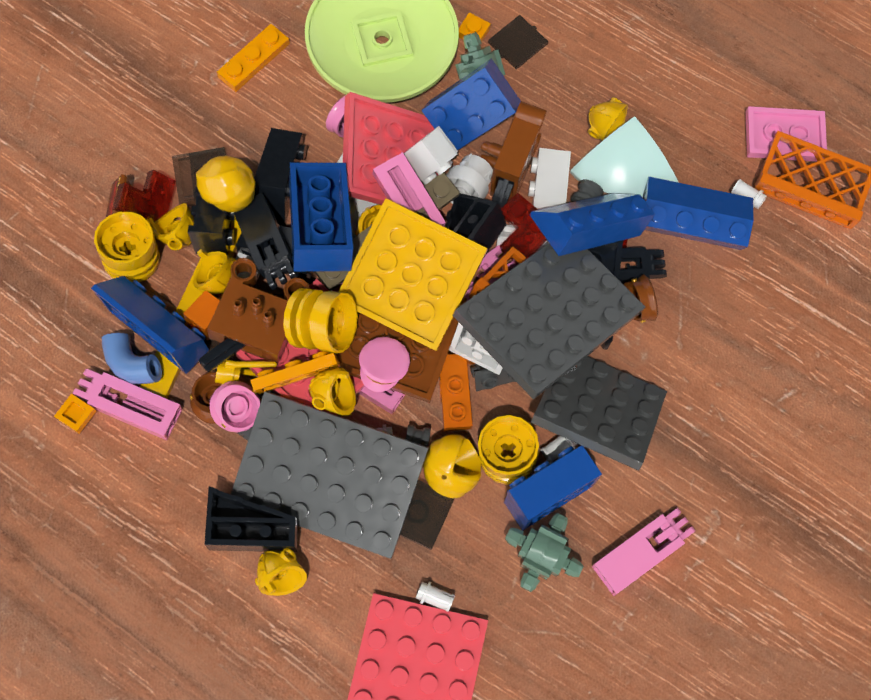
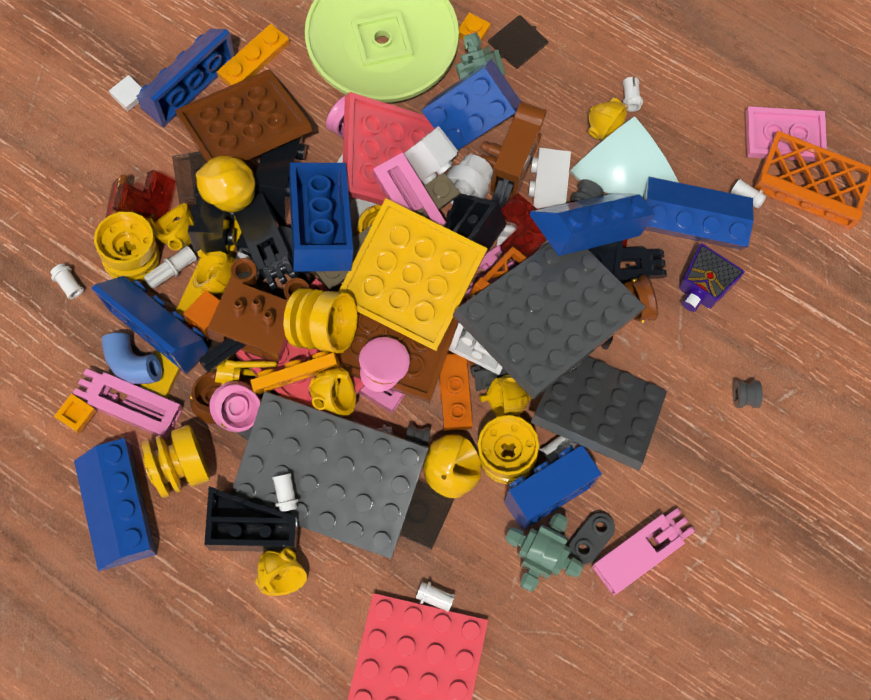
none -> white pin [50,263,84,299]
none -> blue slope [74,438,157,572]
none -> white tile [109,75,142,112]
none -> blue slope [136,28,235,128]
none -> yellow wheel [141,424,210,499]
none -> white axle [144,246,197,288]
none -> dark orange plate [175,69,312,163]
none -> white pin [272,473,299,512]
none -> yellow helmet [479,375,531,417]
none -> dark grey plate [568,513,615,566]
none -> white pin [622,77,643,112]
none -> torso [679,243,745,312]
none -> dark grey wheel [733,380,763,408]

